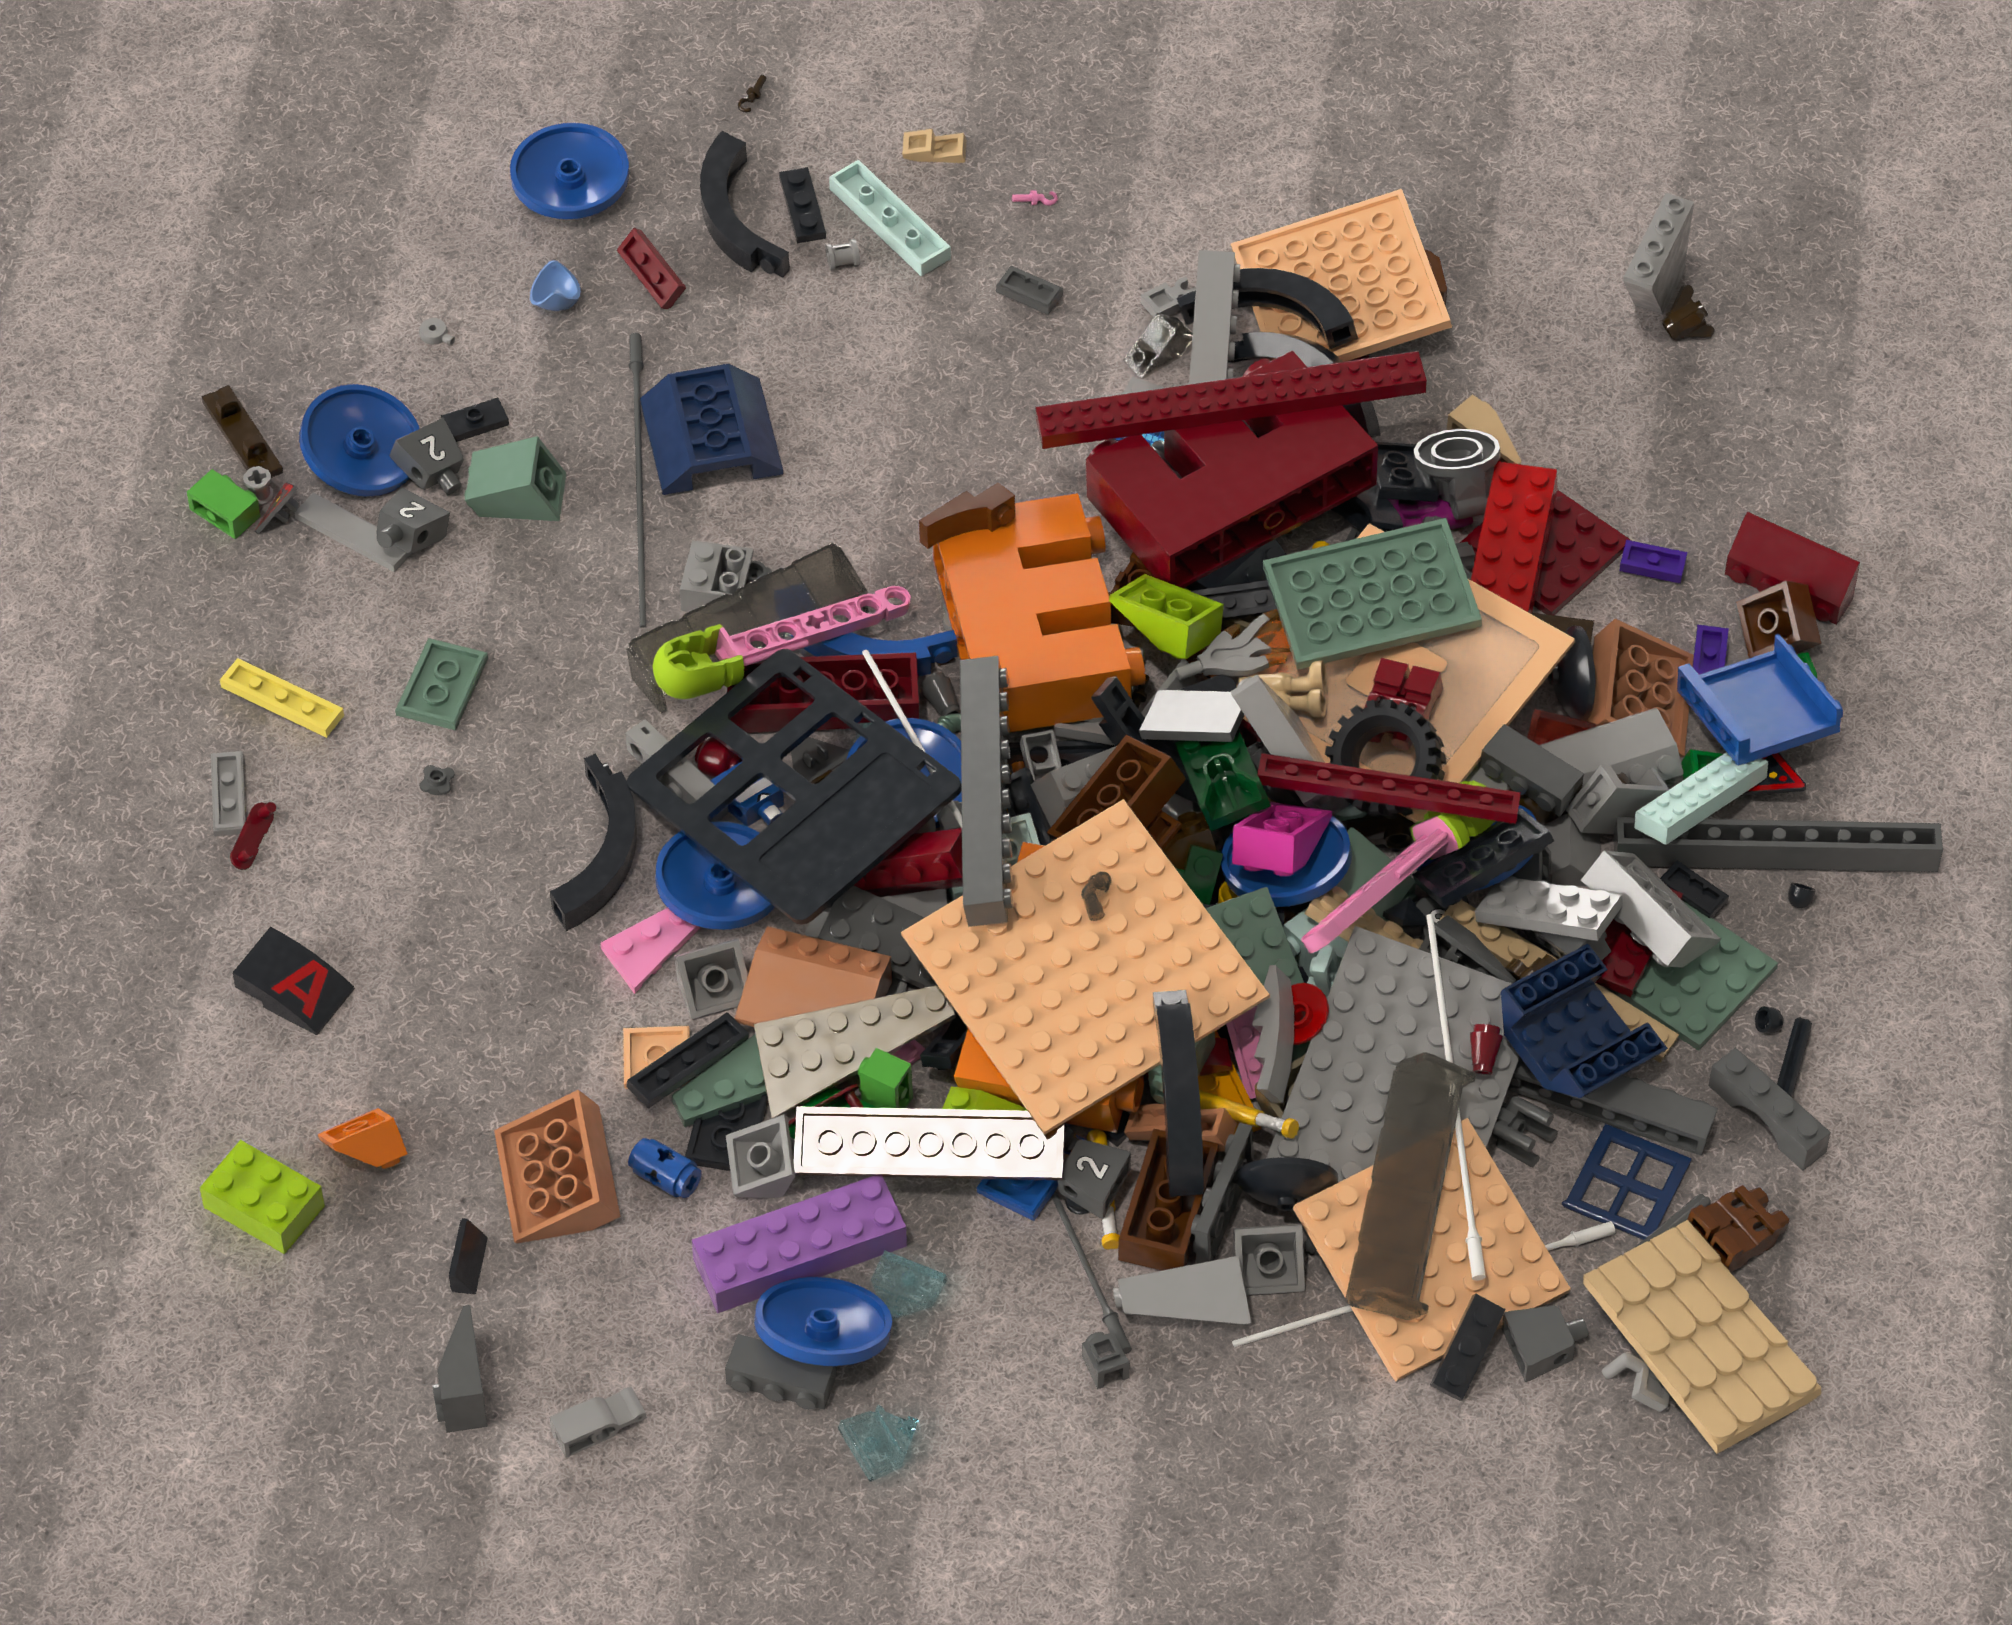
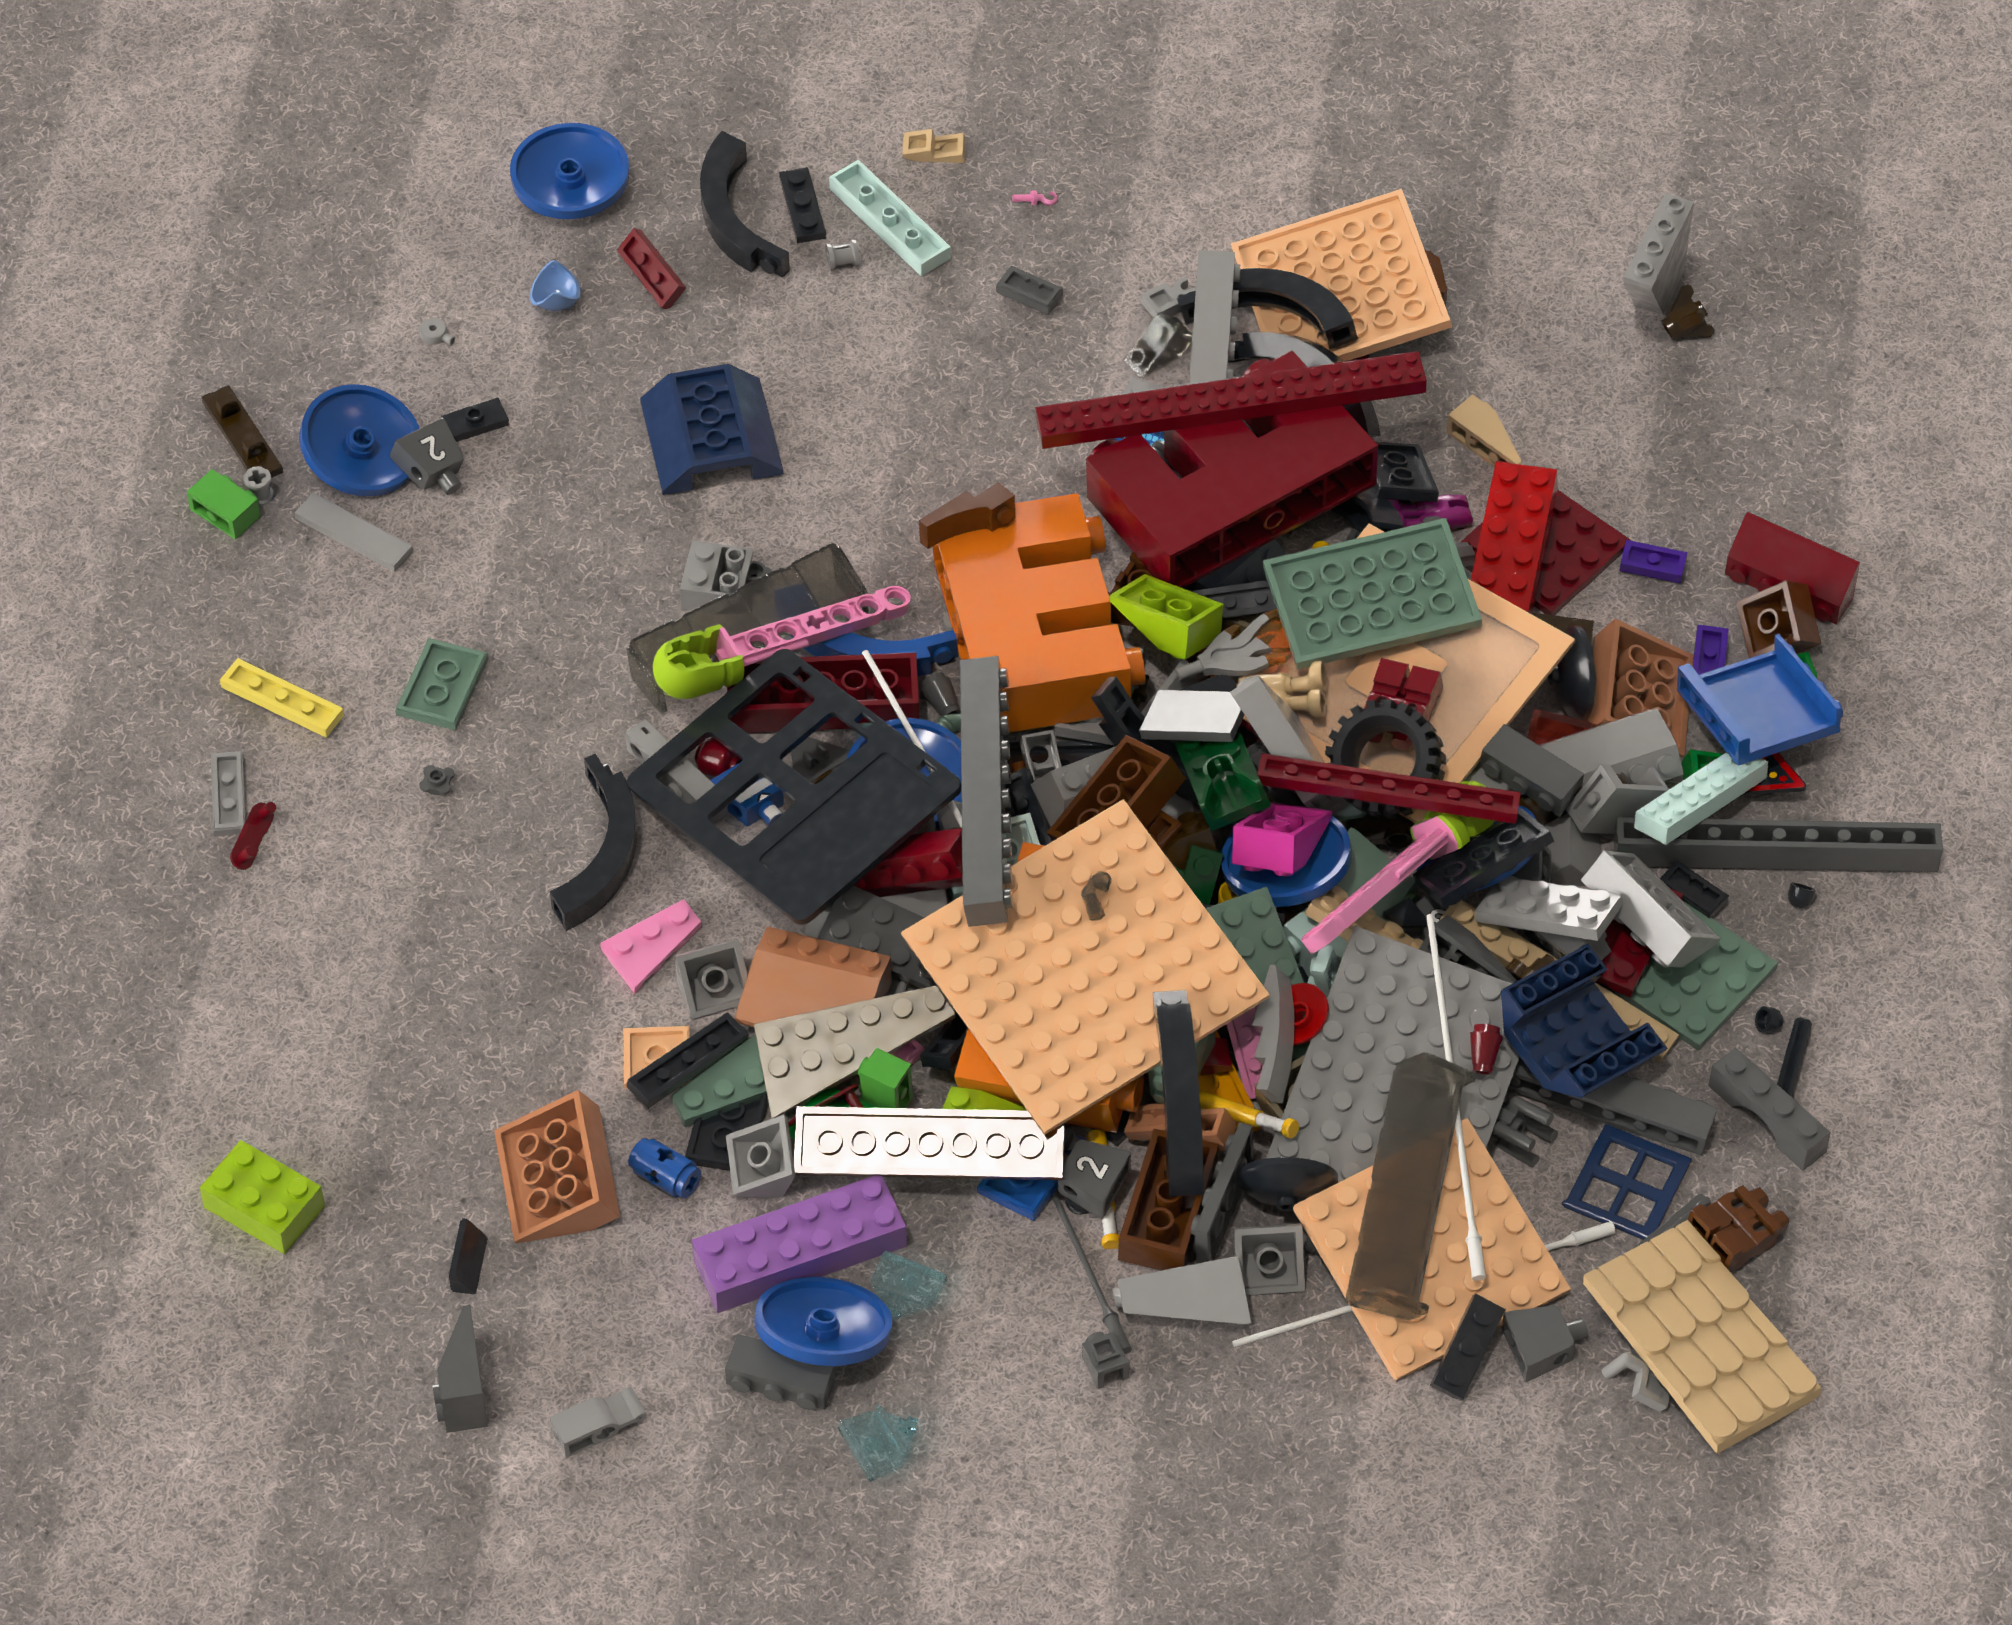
black slope [232,926,355,1035] -> none
dark grey piece [254,482,299,534] -> none
orange slope [317,1108,408,1169] -> none
dark grey torso [376,487,450,553] -> none
sand green slope [464,436,566,521] -> none
dark grey piece [629,333,646,628] -> none
blue dish [655,821,775,930] -> none
dark brown hand [738,75,767,113] -> none
dark grey piece [1413,429,1501,520] -> none

